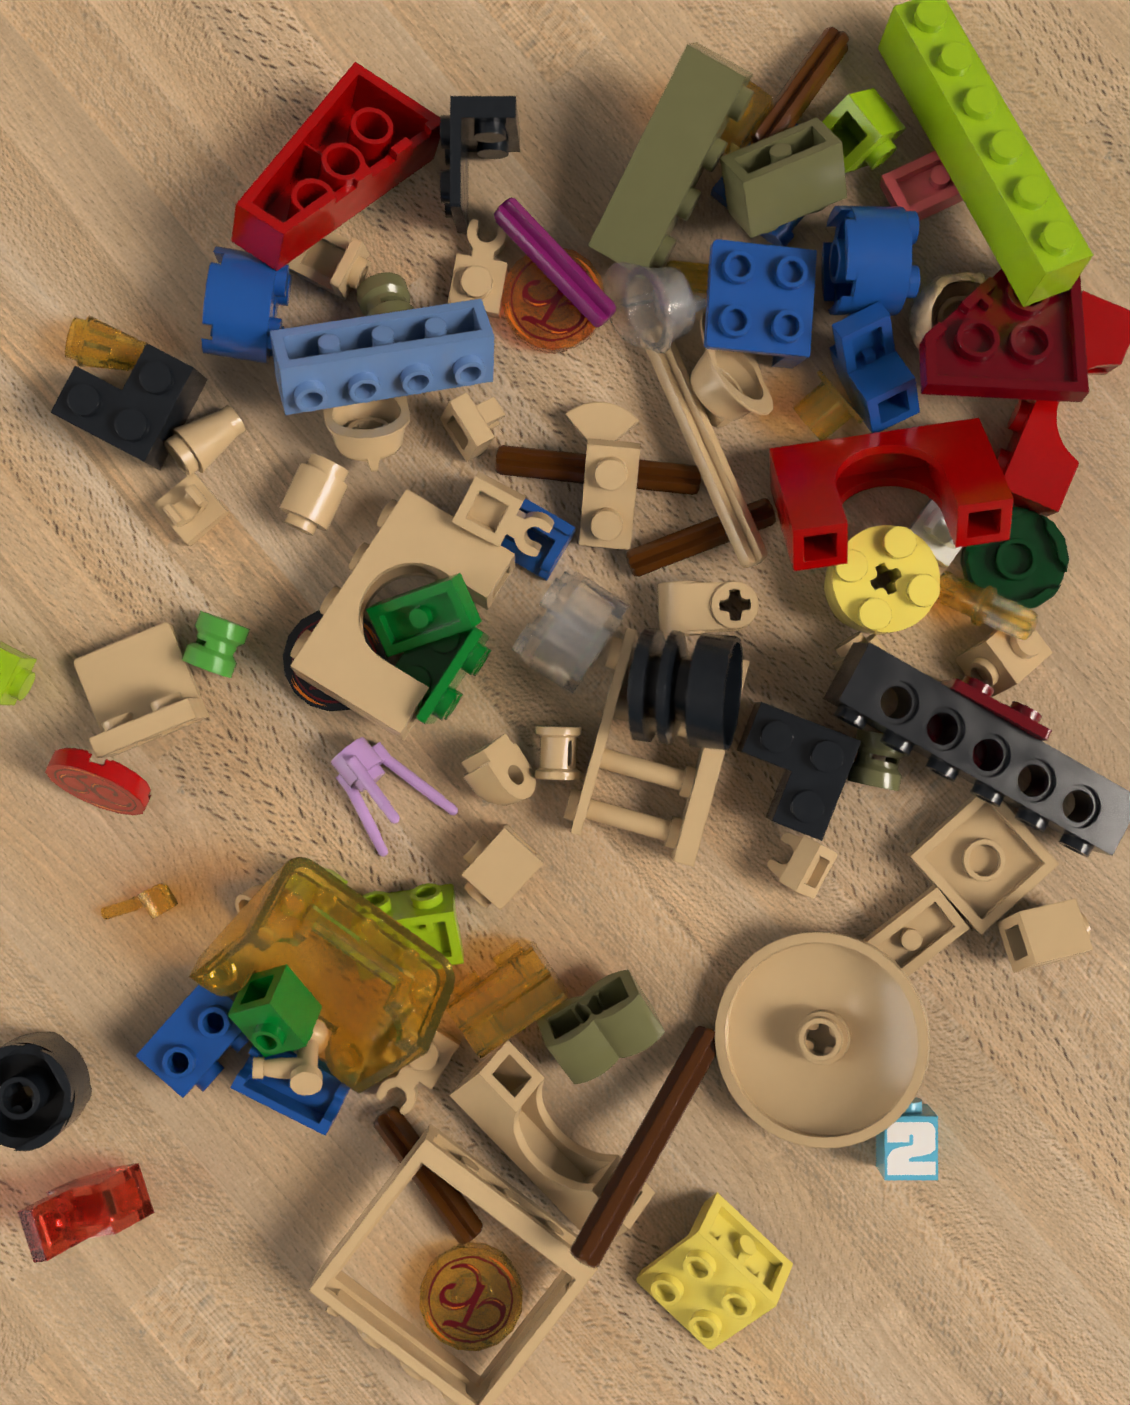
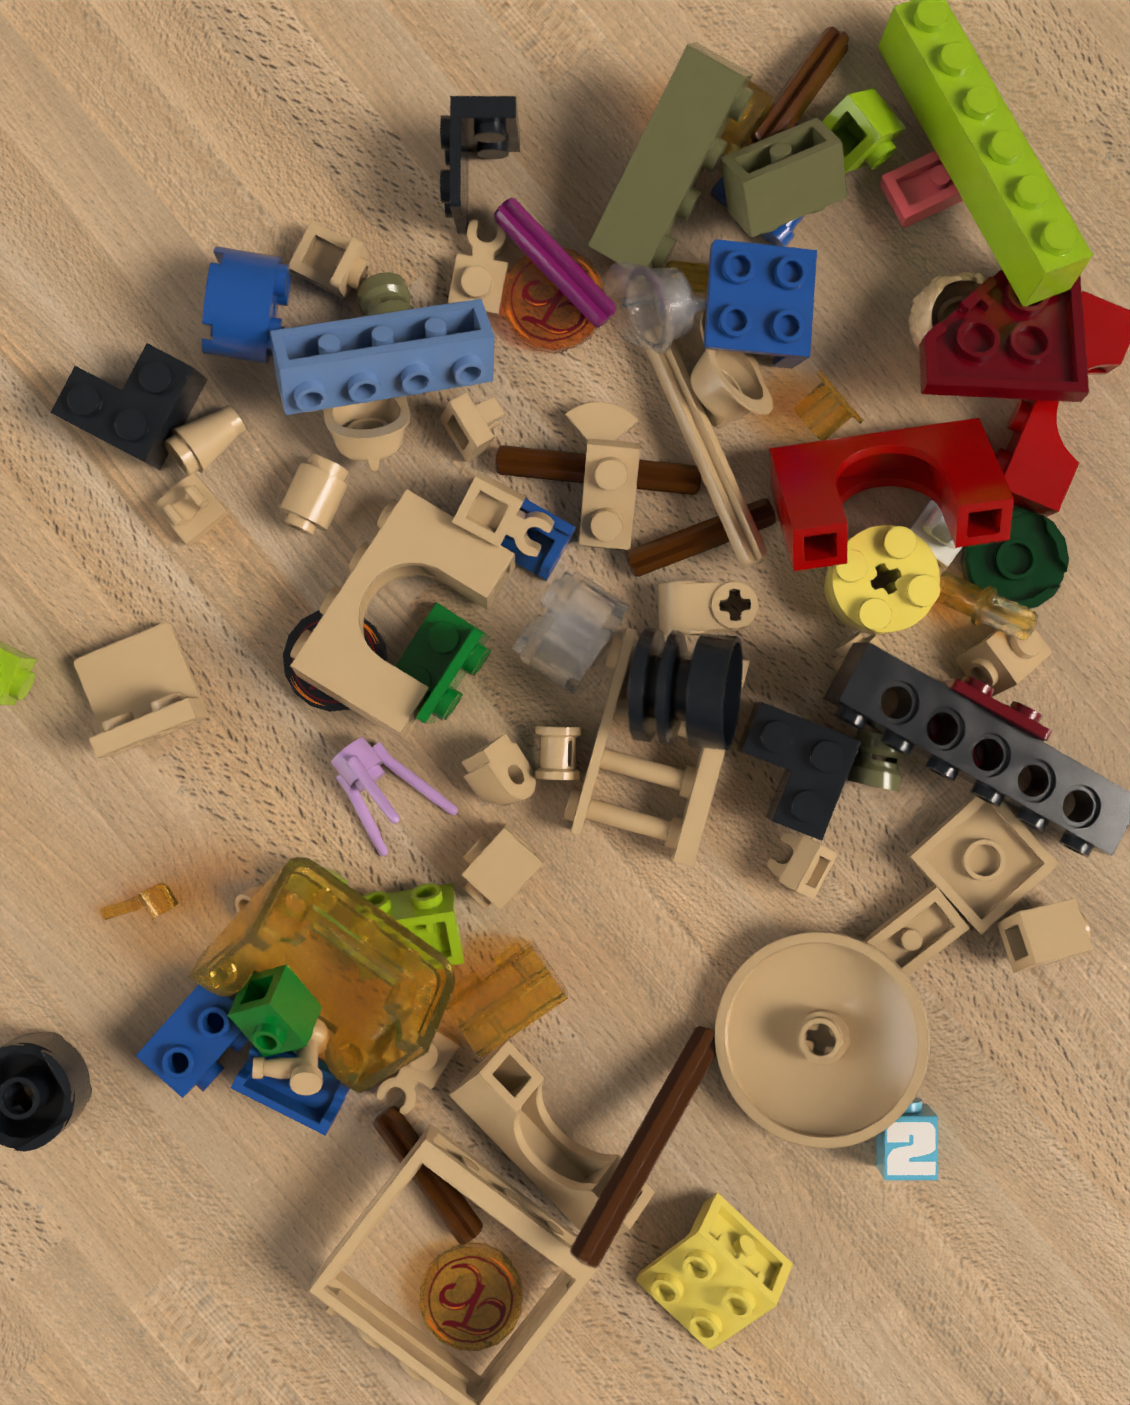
clear red brick [17,1163,155,1263] -> none
red tile [45,747,151,816] -> none
clear yellow cone [65,315,147,371] -> none
bright green wheel [182,611,250,678] -> none
red wedge [231,62,440,271] -> none
green plate [366,573,482,657] -> none
olive brick [537,970,665,1084] -> none
blue brick [821,205,920,316] -> none
blue brick [829,301,920,433] -> none

